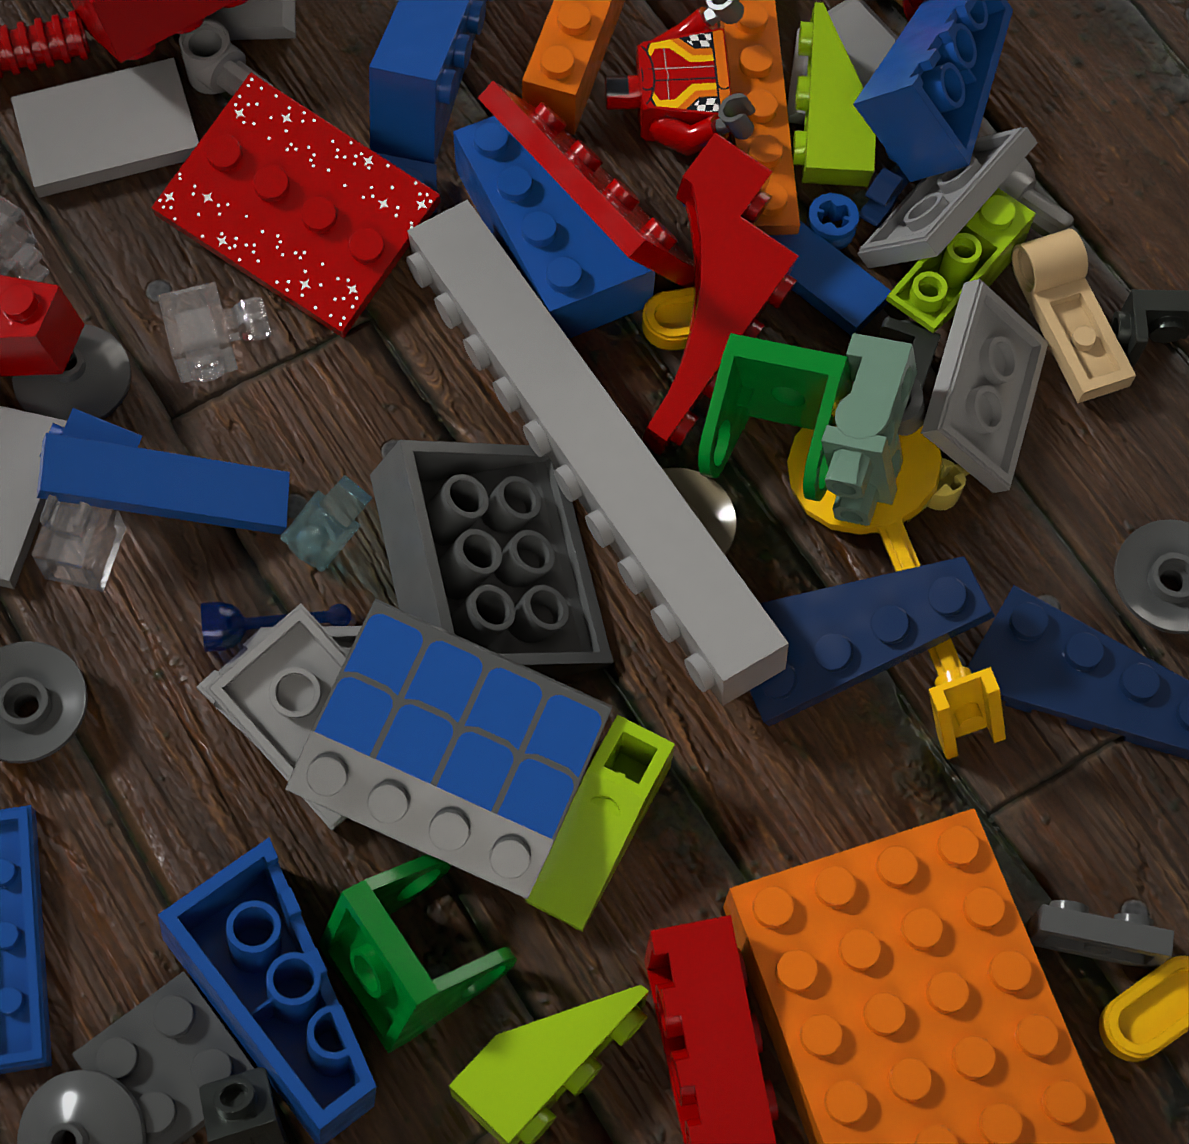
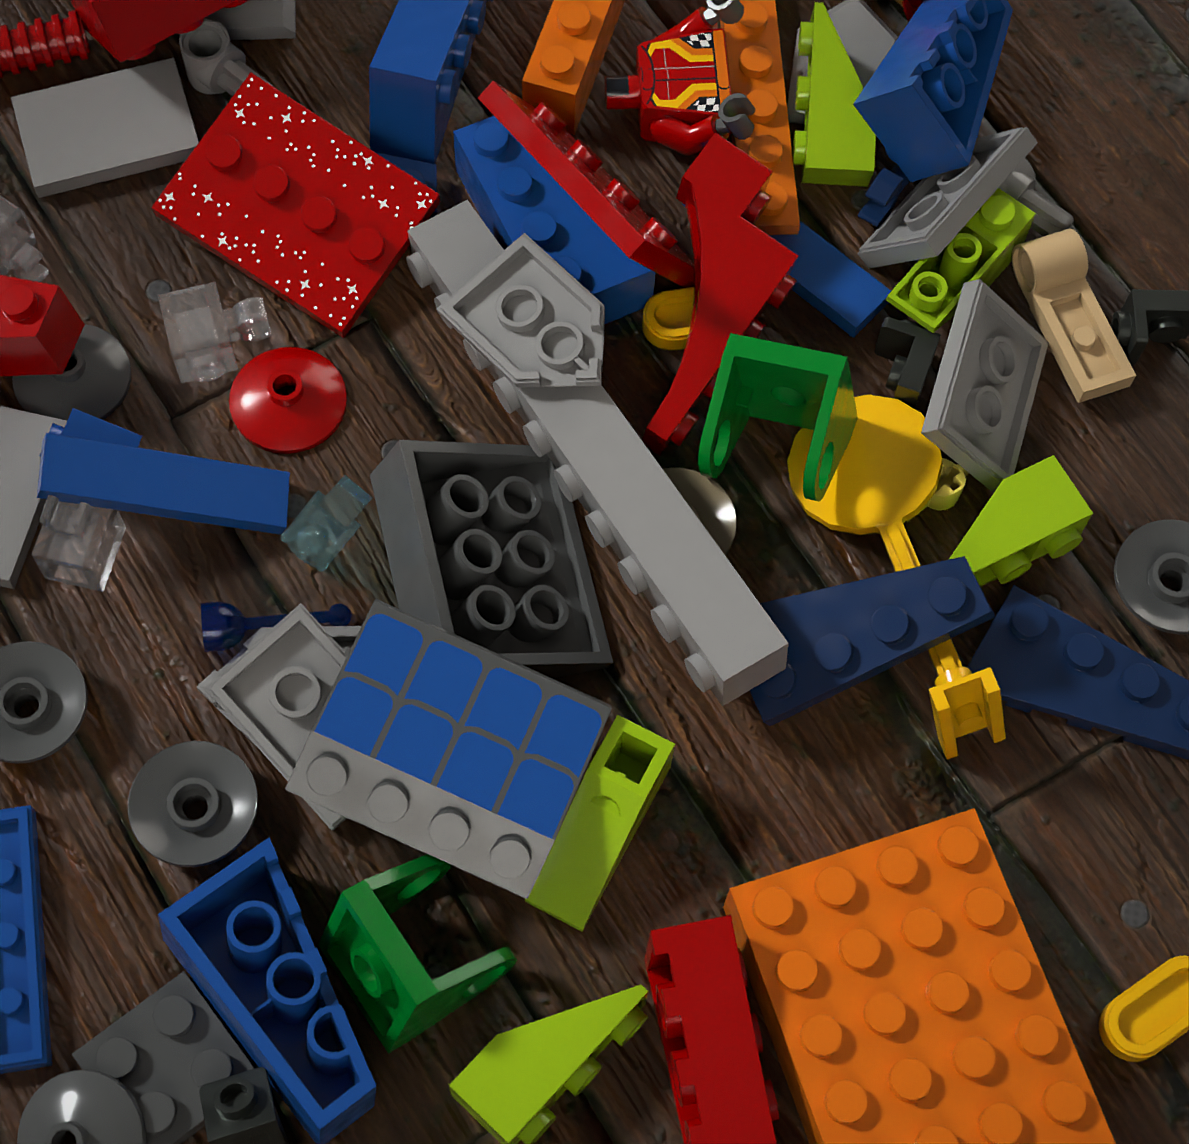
blue bush [806,193,859,250] -> none
sand green hips [821,333,926,526] -> none
dark grey plate [1027,900,1174,970] -> none
none -> dark grey dish [127,741,258,867]
none -> red dish [229,347,347,454]
none -> light grey tile [437,233,605,387]
none -> lime slope [949,455,1093,586]

